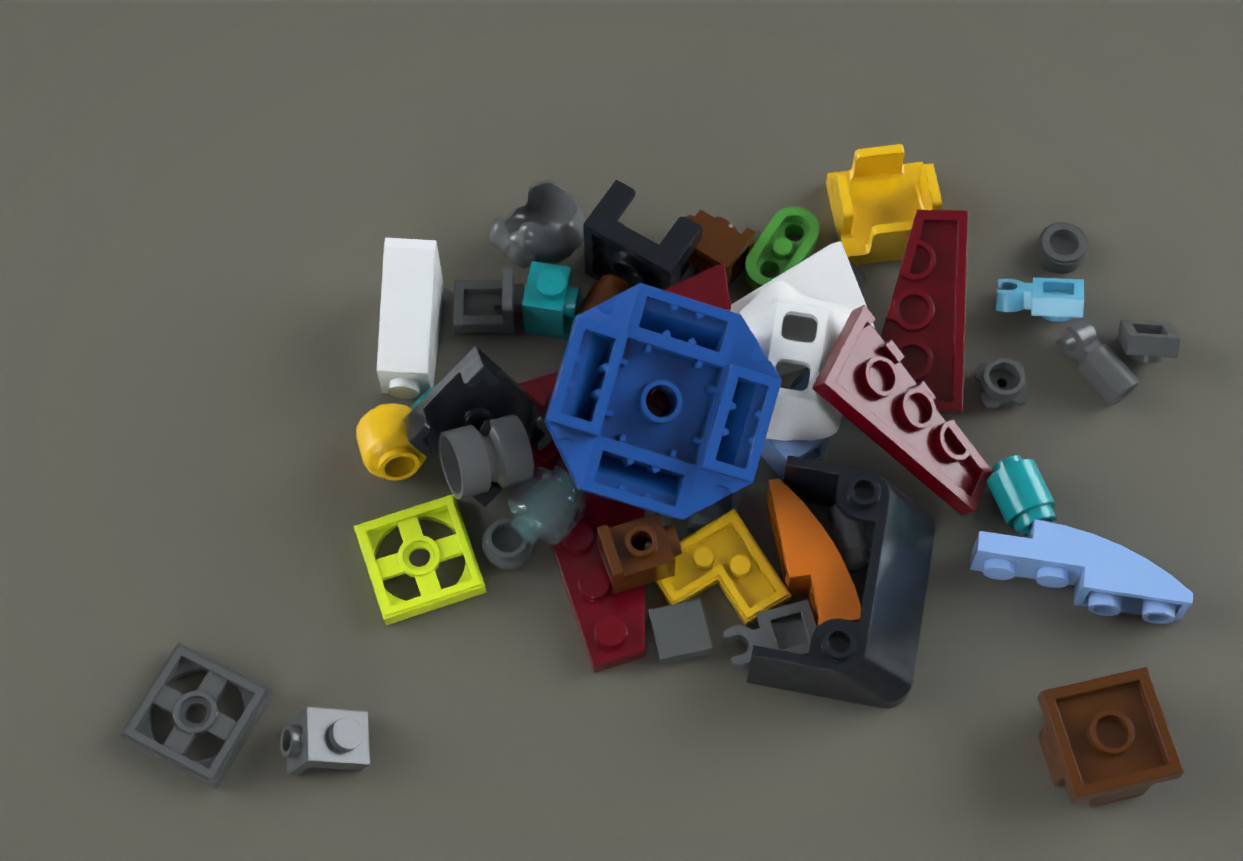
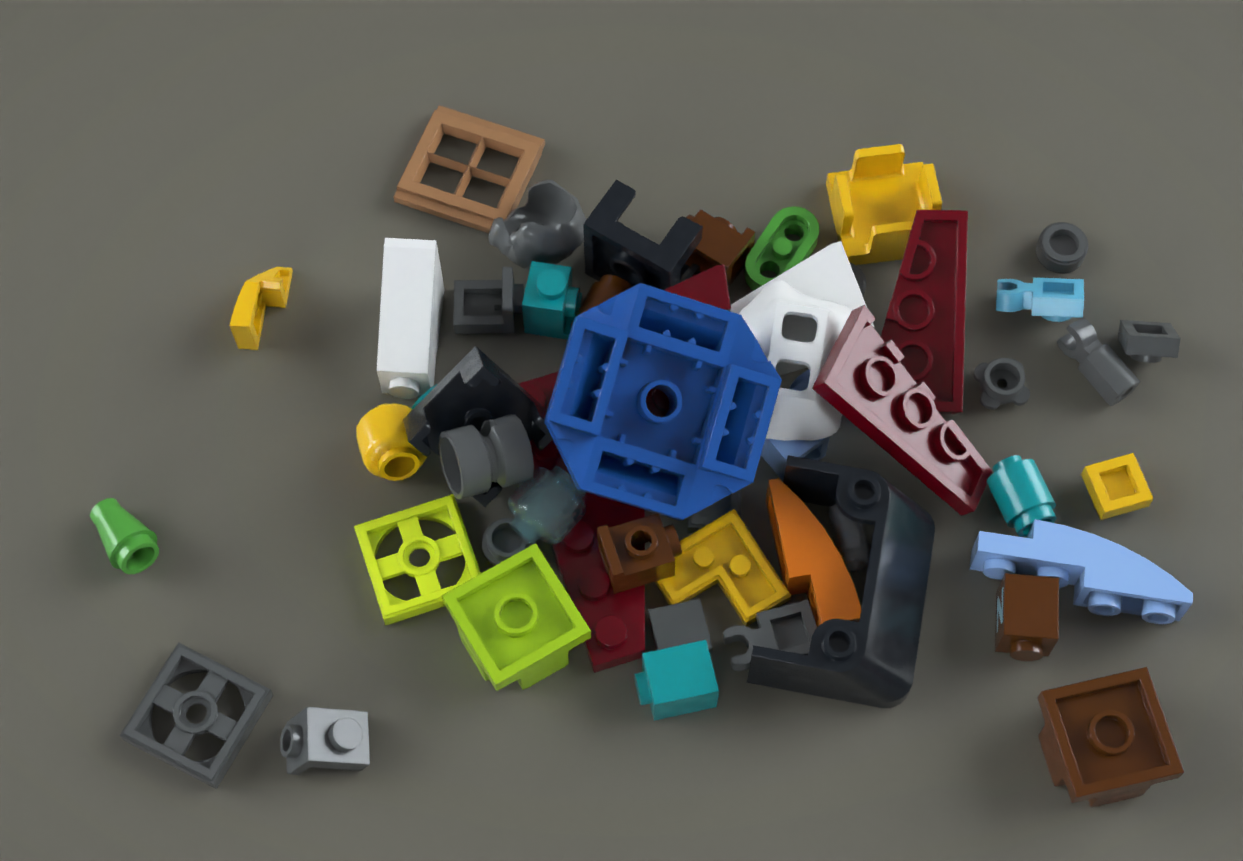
none -> bright green cone [90,498,159,574]
none -> yellow slope [229,267,293,350]
none -> medium nougat piece [393,105,545,233]
none -> lime panel [442,543,591,691]
none -> teal brick [634,640,719,721]
none -> reddish brown brick [995,573,1059,661]
none -> yellow plate [1081,453,1154,520]

